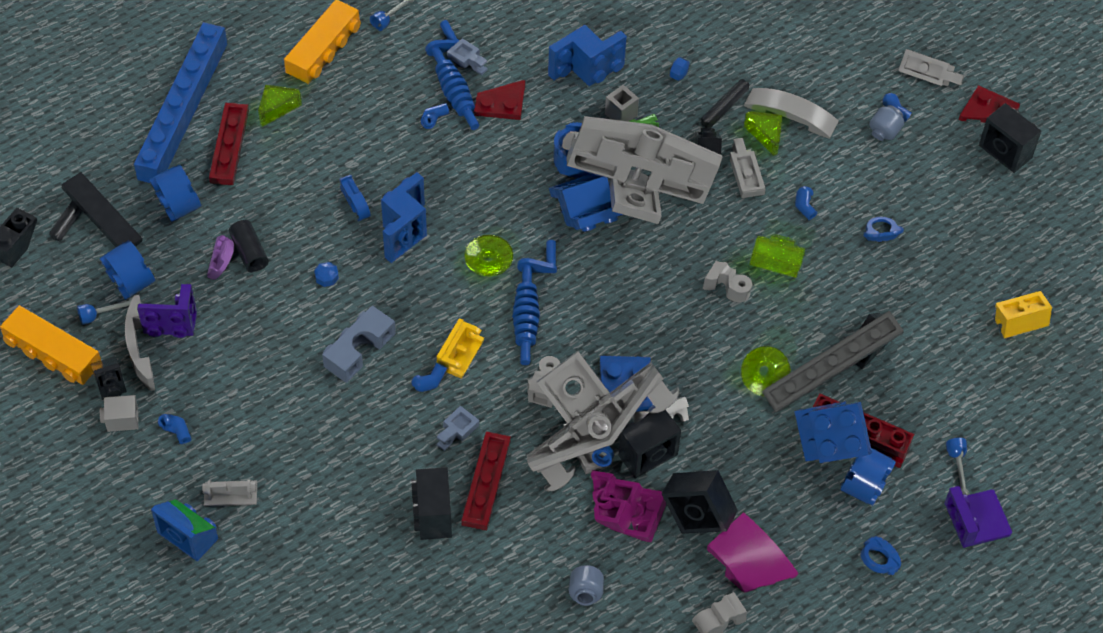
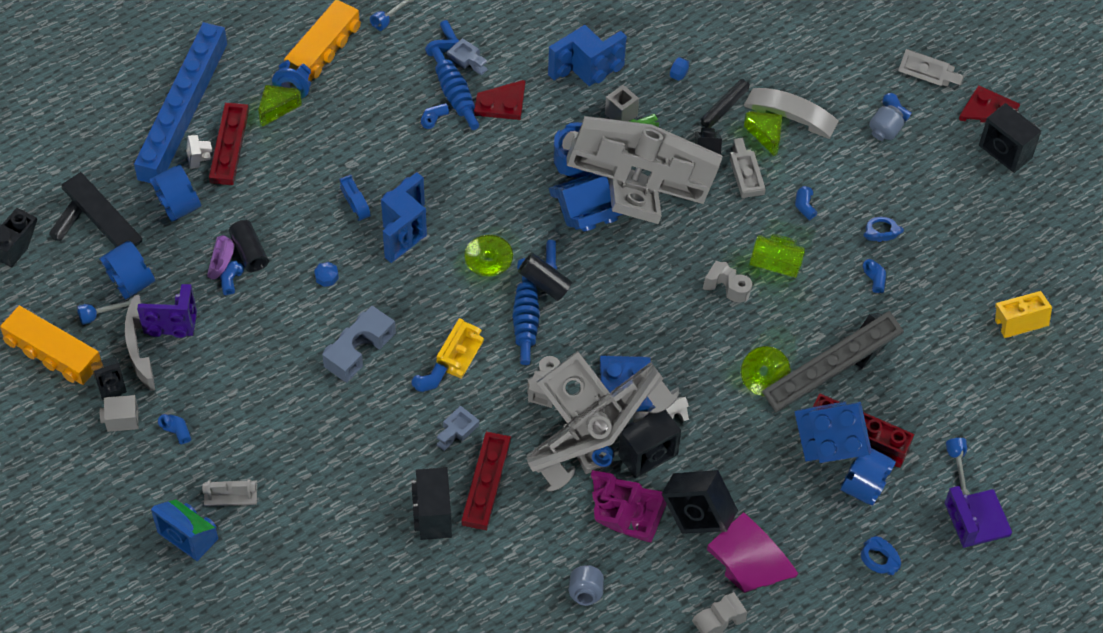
none -> white tile [186,135,212,169]
none -> blue arm [220,261,244,295]
none -> blue piece [272,60,311,100]
none -> black pin [518,252,572,301]
none -> blue arm [863,259,886,294]

